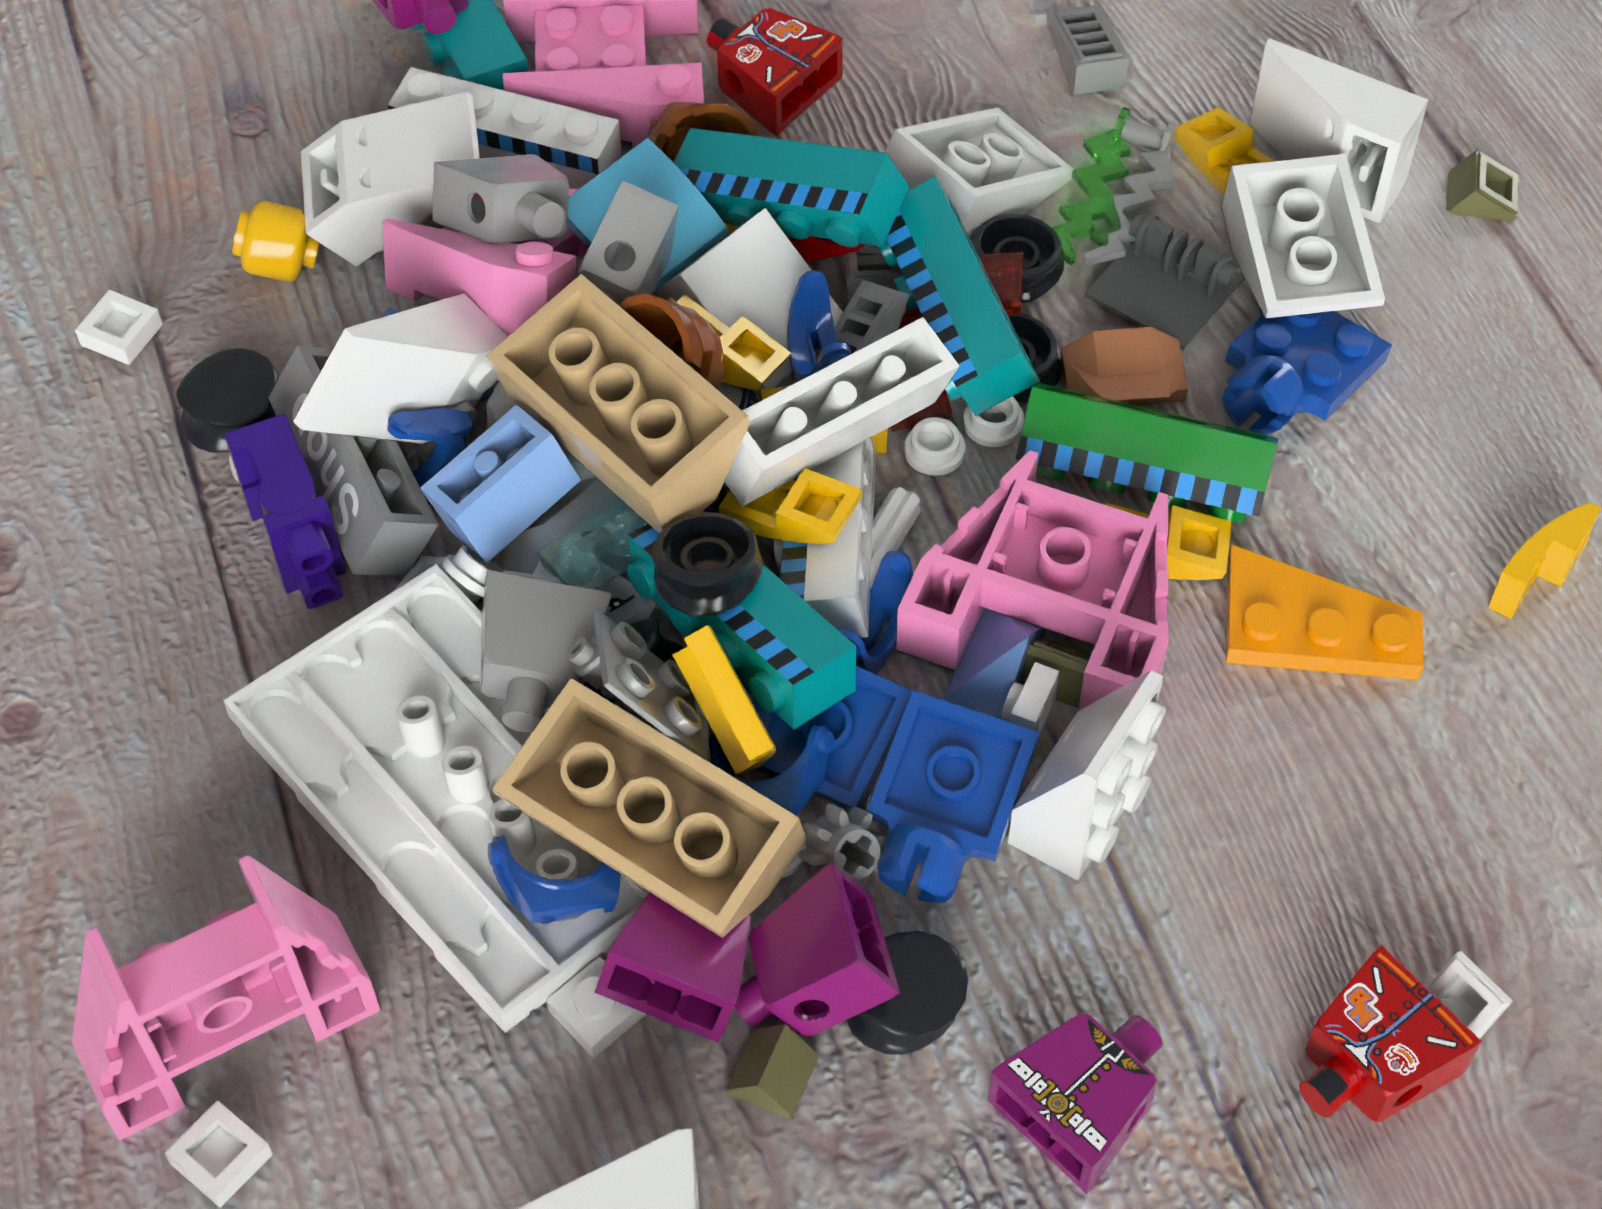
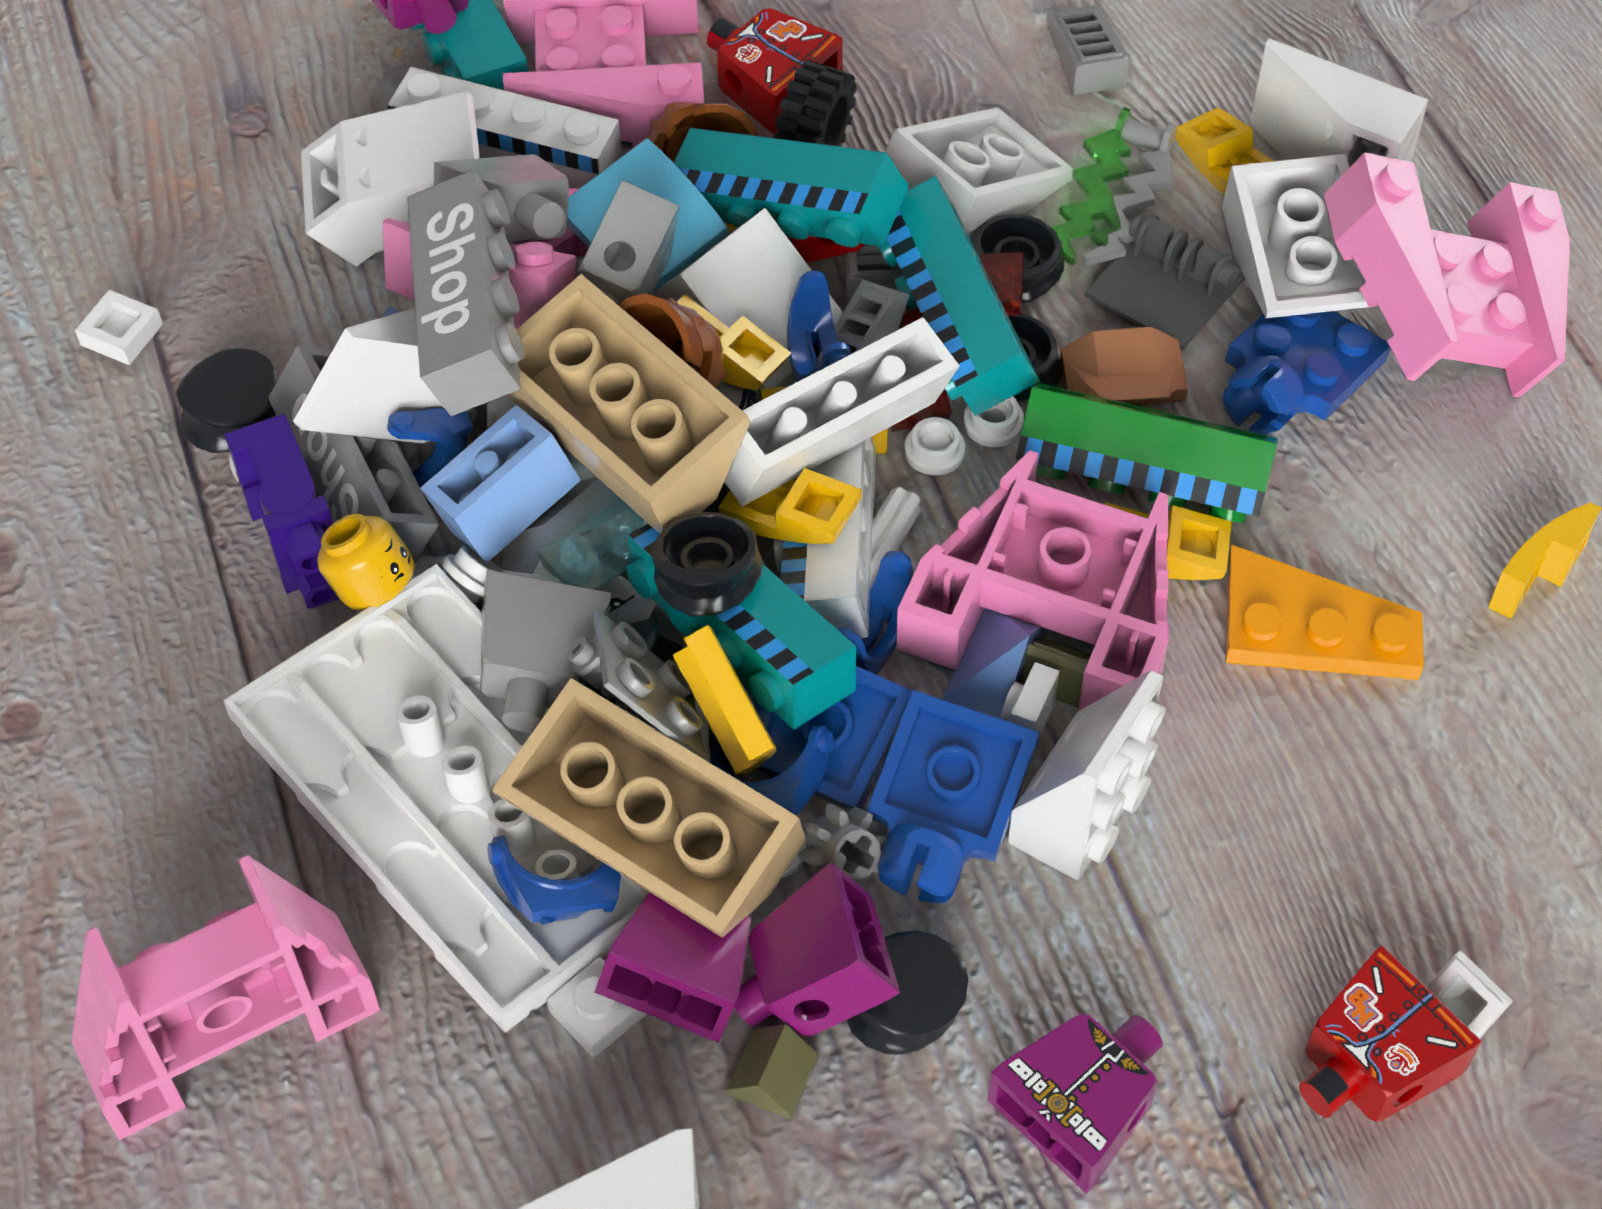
white plate [164,1100,273,1208] -> none
yellow head [232,200,320,283] -> none
olive slope [1446,150,1519,222] -> none
none -> yellow head [317,514,415,610]
none -> light grey brick [407,169,525,416]
none -> black tyre [774,61,857,146]
none -> bright pink wedge [1324,152,1570,398]

